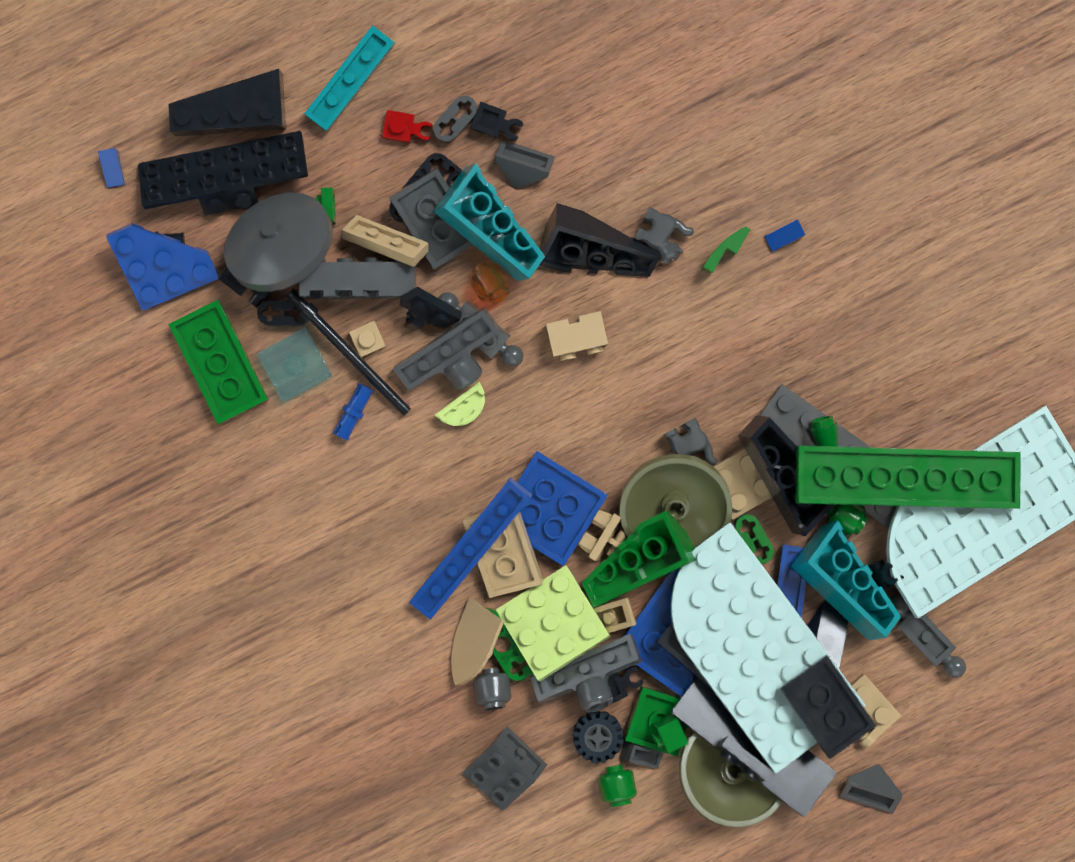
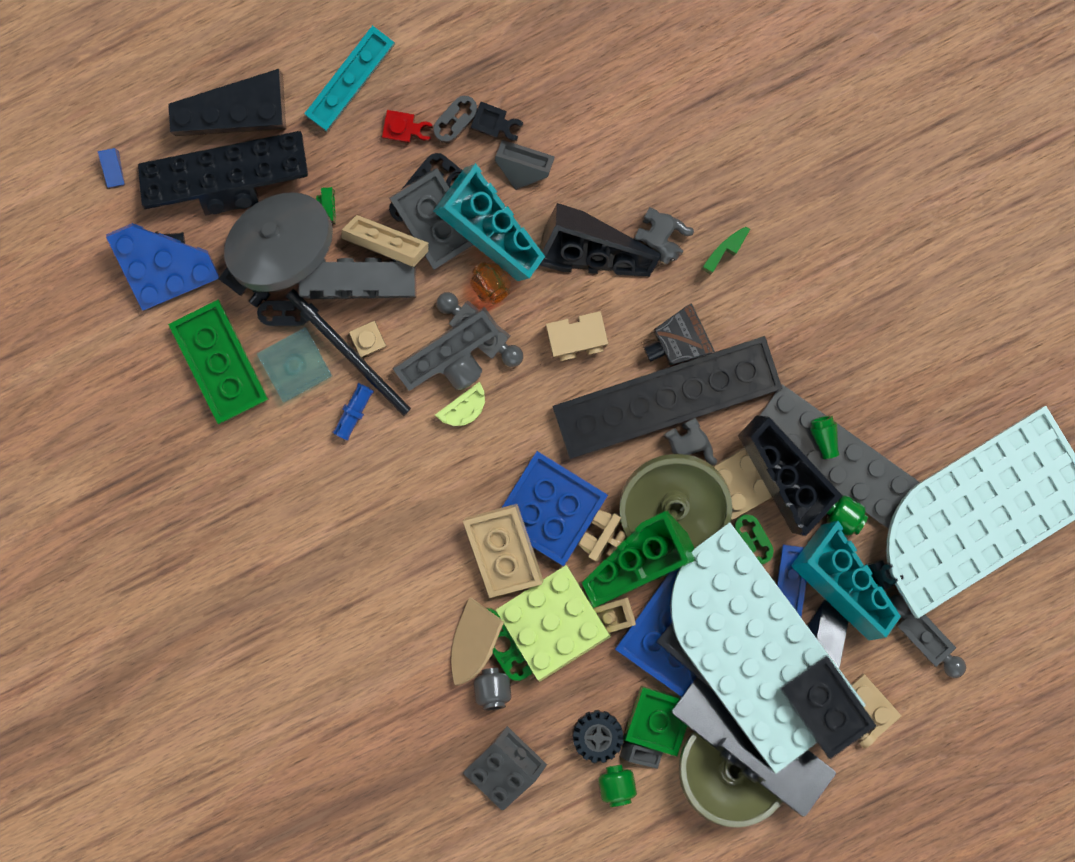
black hinge [400,286,462,331] -> none
blue plate [409,477,532,620] -> none
dark grey plate [530,634,642,712] -> none
black plate [608,666,644,704] -> none
green plate [651,714,689,753] -> none
blue piece [764,219,805,252] -> none
green plate [796,446,1021,509] -> none
dark grey slope [840,763,902,814] -> none
none -> black plate [552,336,783,459]
none -> torso [643,303,715,365]

